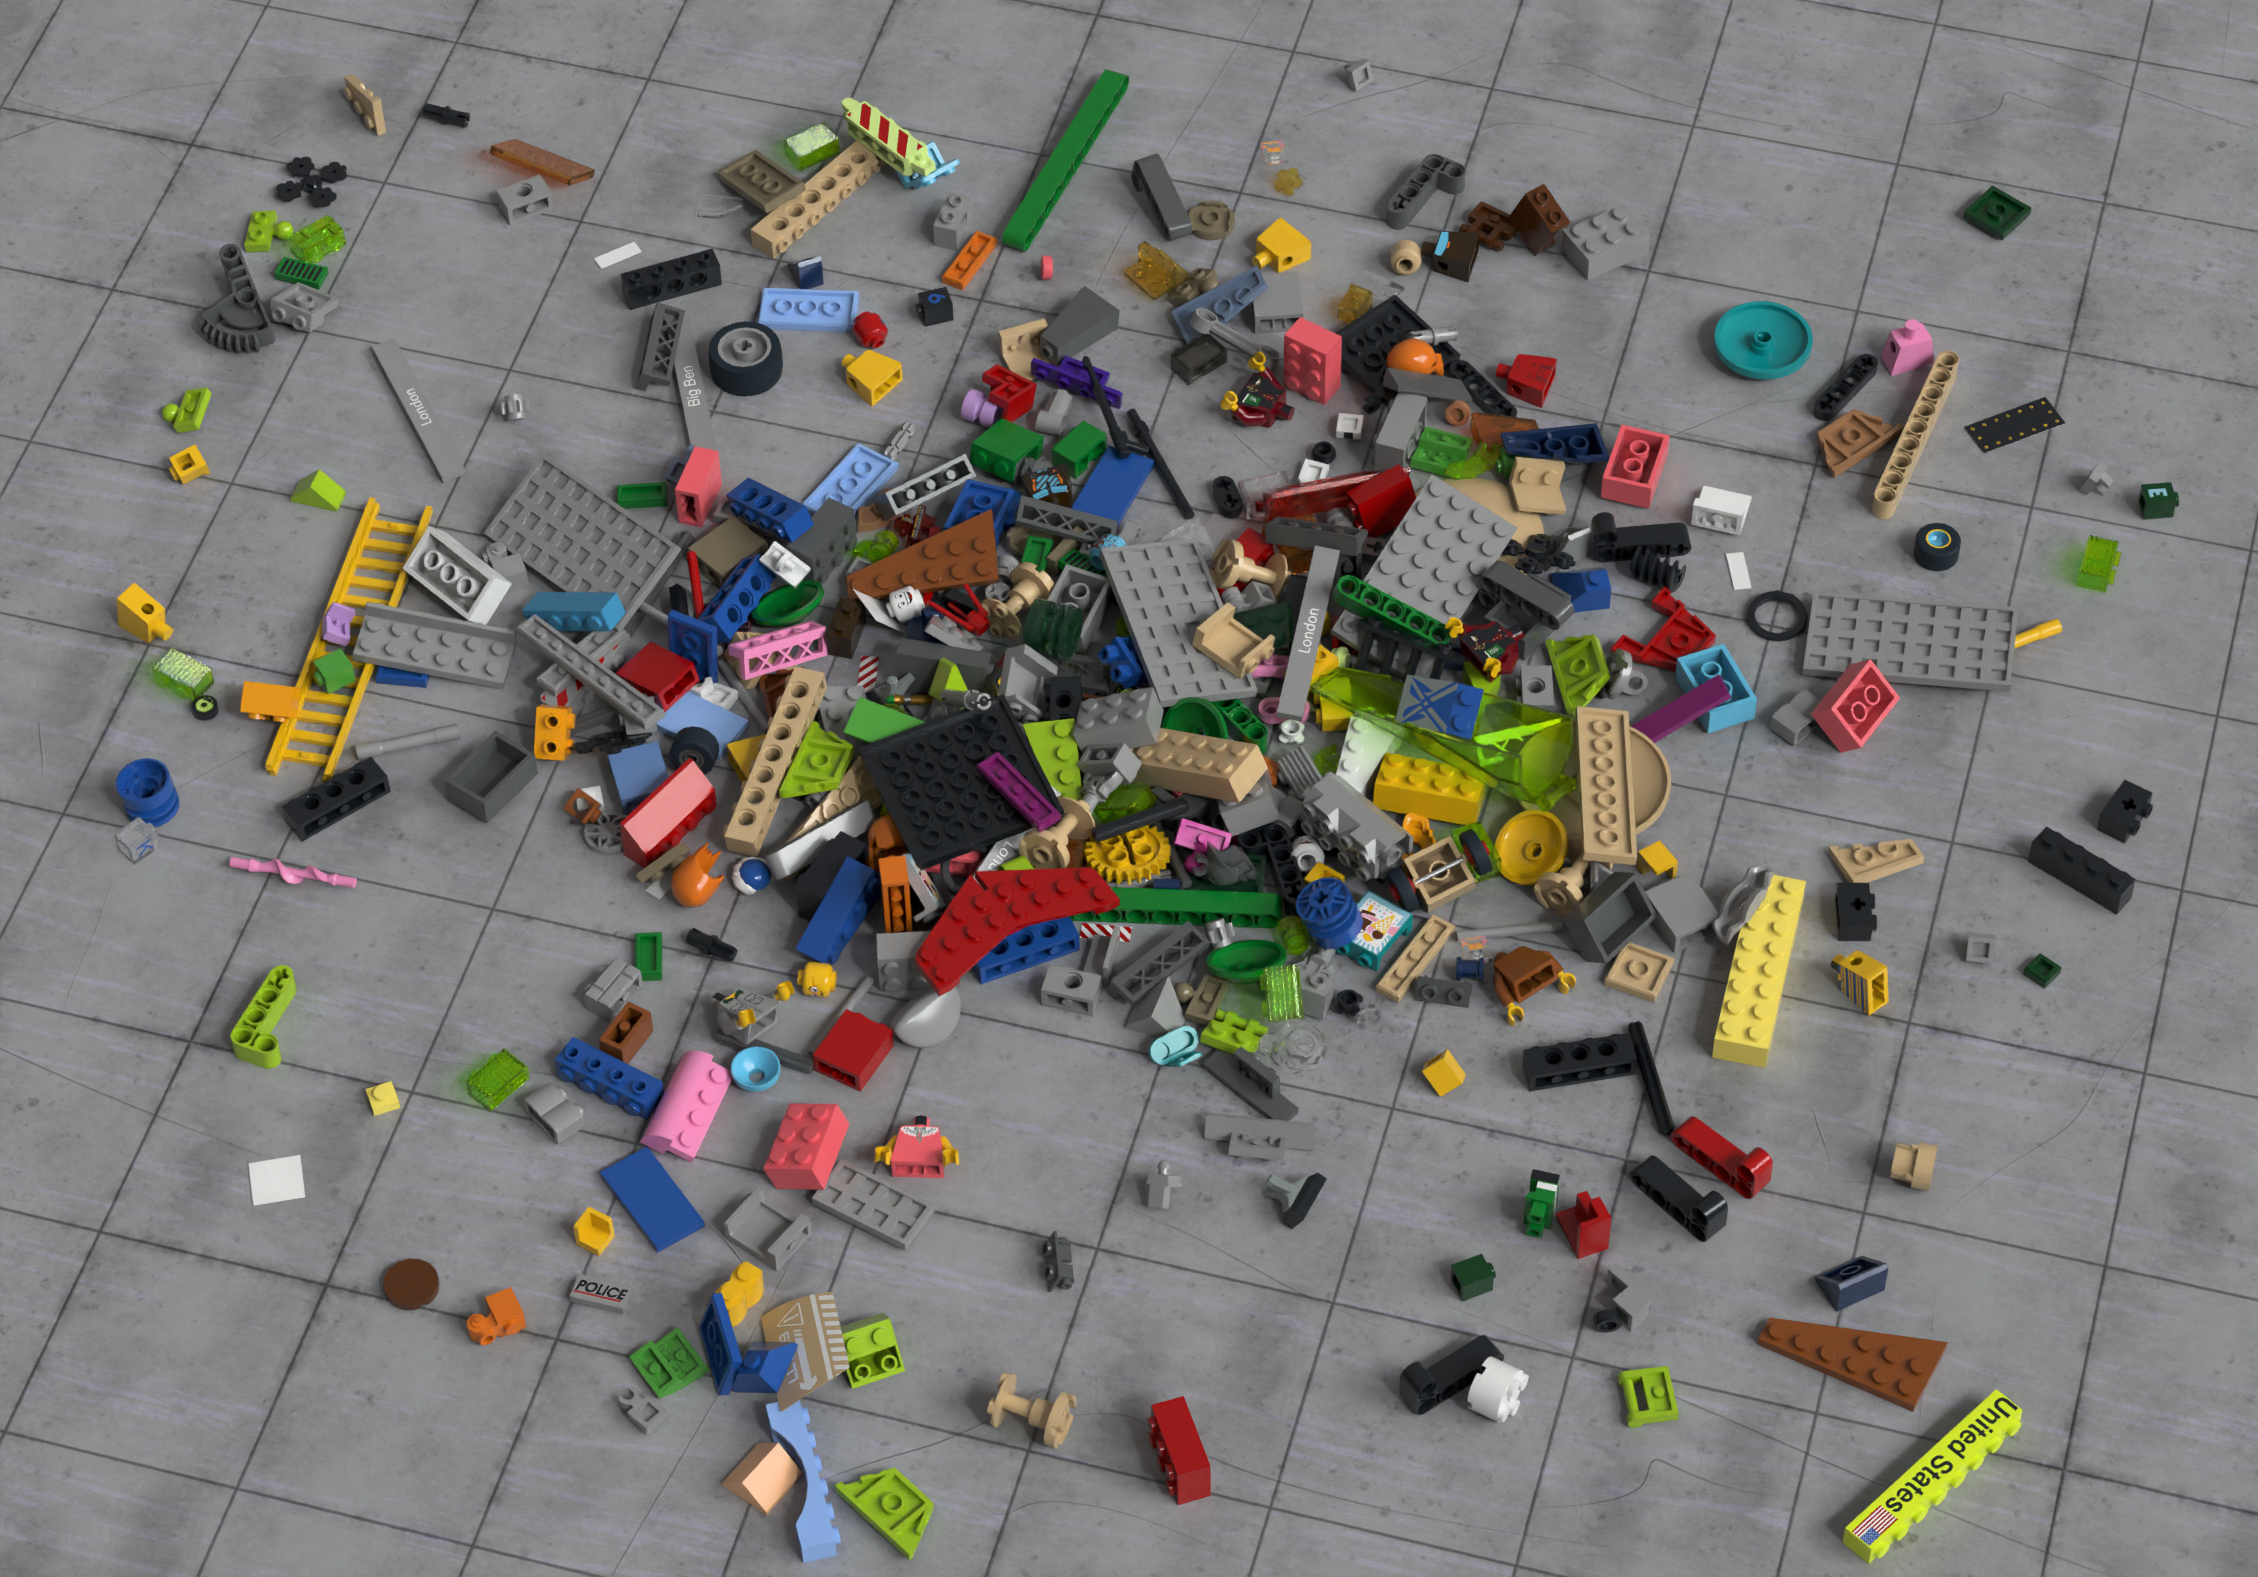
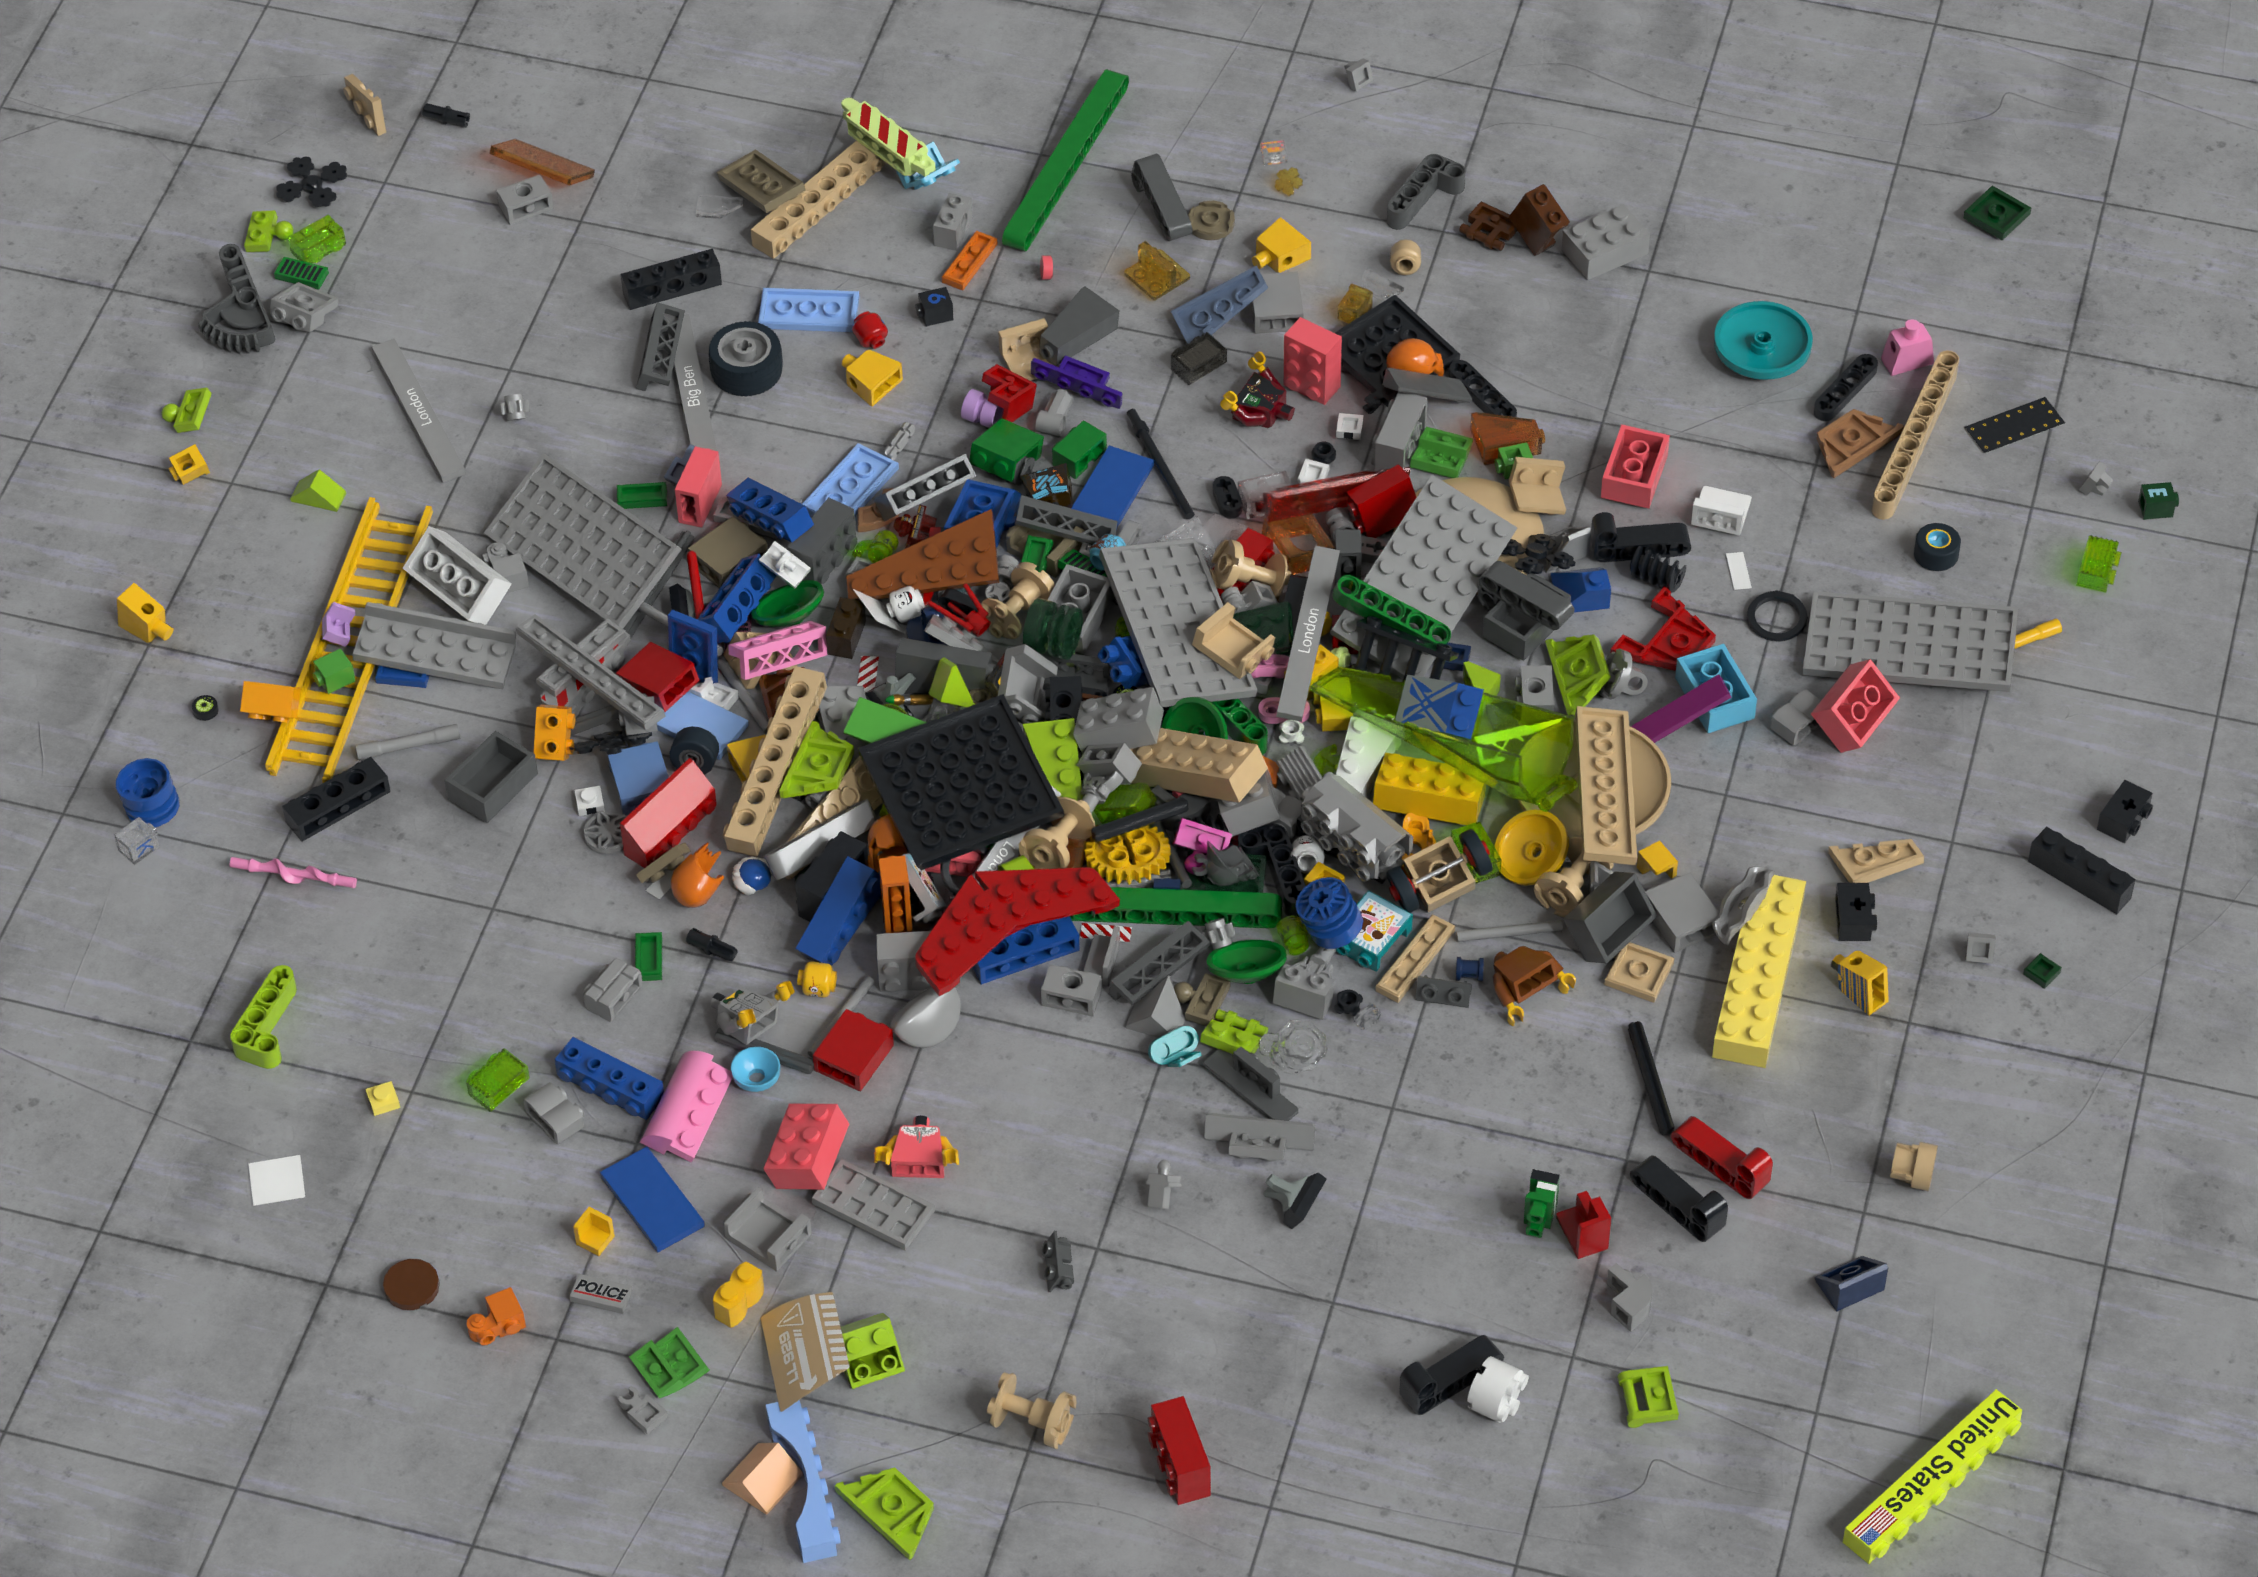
clear neon green brick [152,648,214,701] -> none
dark azure brick [522,592,626,632] -> none
dark orange bracket [564,788,602,826] -> none
white sticker [594,242,642,269] -> none
dark orange brick [599,1002,653,1064] -> none
blue tile [699,1293,743,1395] -> none
blue slope [732,1342,798,1393] -> none
clear neon green brick [784,122,840,171] -> none
dark blue slope [788,256,824,289] -> none
light grey pin [940,689,991,710] -> none
magenta tile [977,752,1061,832] -> none
black piece [1082,356,1150,459] -> none
dark tan plate [1170,268,1220,306] -> none
light grey piece [1190,308,1281,371] -> none
clear neon green brick [1260,964,1304,1023] -> none
dark grey slope [1265,516,1368,556] -> none
light grey pin [1407,325,1458,346] -> none
dark brown torso [1421,231,1480,282] -> none
yellow panel [1422,1049,1466,1096] -> none
clear neon green piece [1444,442,1500,480] -> none
nougat tile [1445,400,1470,426] -> none
torso [1445,617,1524,683] -> none
dark green brick [1451,1254,1496,1302] -> none
clear tile [1460,935,1492,963] -> none
red torso [1496,354,1557,408] -> none
dark blue wedge [1500,423,1609,464] -> none
black brick [1522,1033,1637,1092] -> none
black tile [1593,1309,1622,1333] -> none
dark orange wing [1757,1318,1948,1412] -> none

